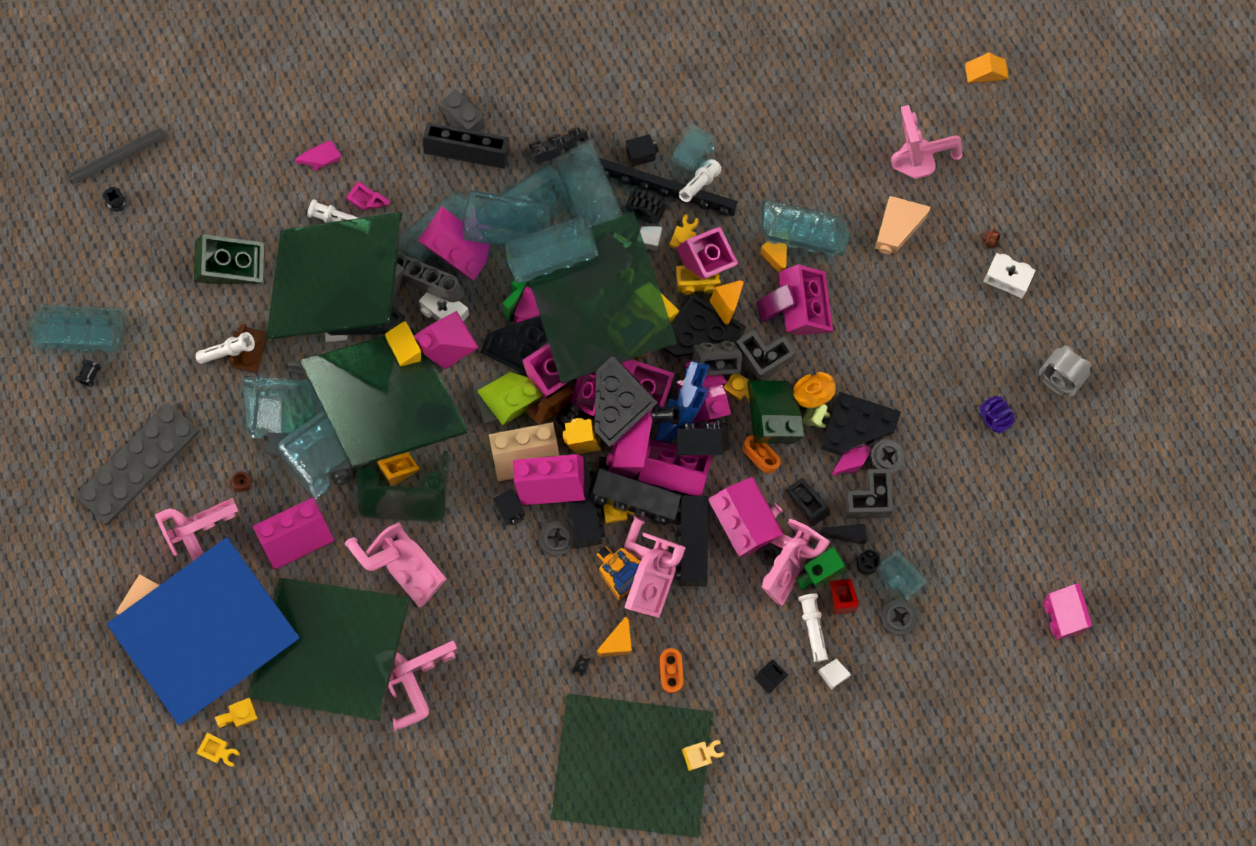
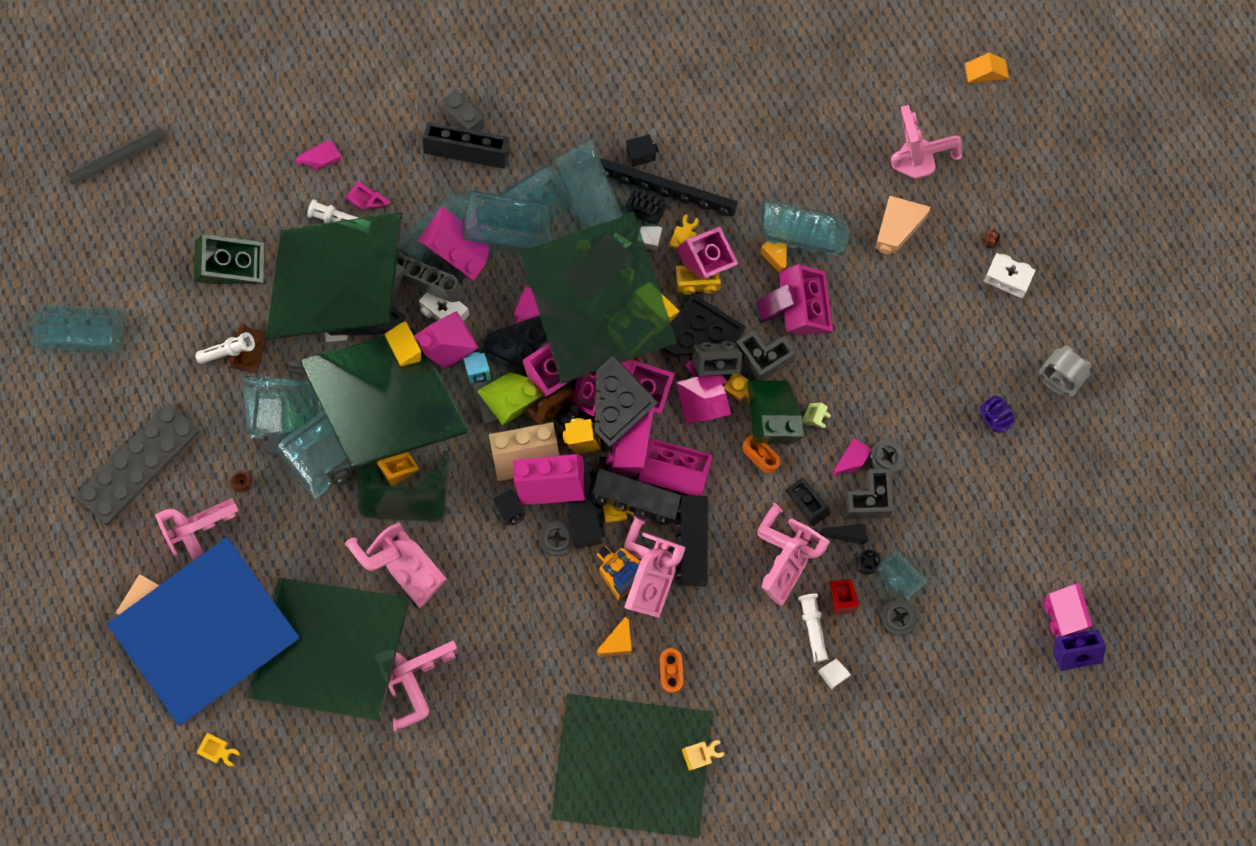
black bush [75,359,101,387] -> none
black bush [103,187,126,212] -> none
yellow plate [215,698,258,728] -> none
dark pink slope [253,497,334,570] -> none
green slope [502,268,531,322] -> none
clear light blue slope [506,214,598,283] -> none
black plate [525,127,589,164] -> none
black bush [572,654,591,677] -> none
black bush [652,405,680,425] -> none
blue slope [656,361,710,442] -> none
clear light blue brick [670,124,715,176] -> none
black brick [677,419,729,455] -> none
white pin [679,159,721,202] -> none
dark pink slope [708,477,784,557] -> none
light orange slope [710,280,744,325] -> none
black slope [754,660,788,693] -> none
black bush [759,545,780,566] -> none
light orange tile [793,372,836,408] -> none
green torso [795,547,846,589] -> none
black plate [821,392,901,456] -> none
none -> medium azure slope [464,352,491,388]
none -> dark purple brick [1053,629,1106,671]

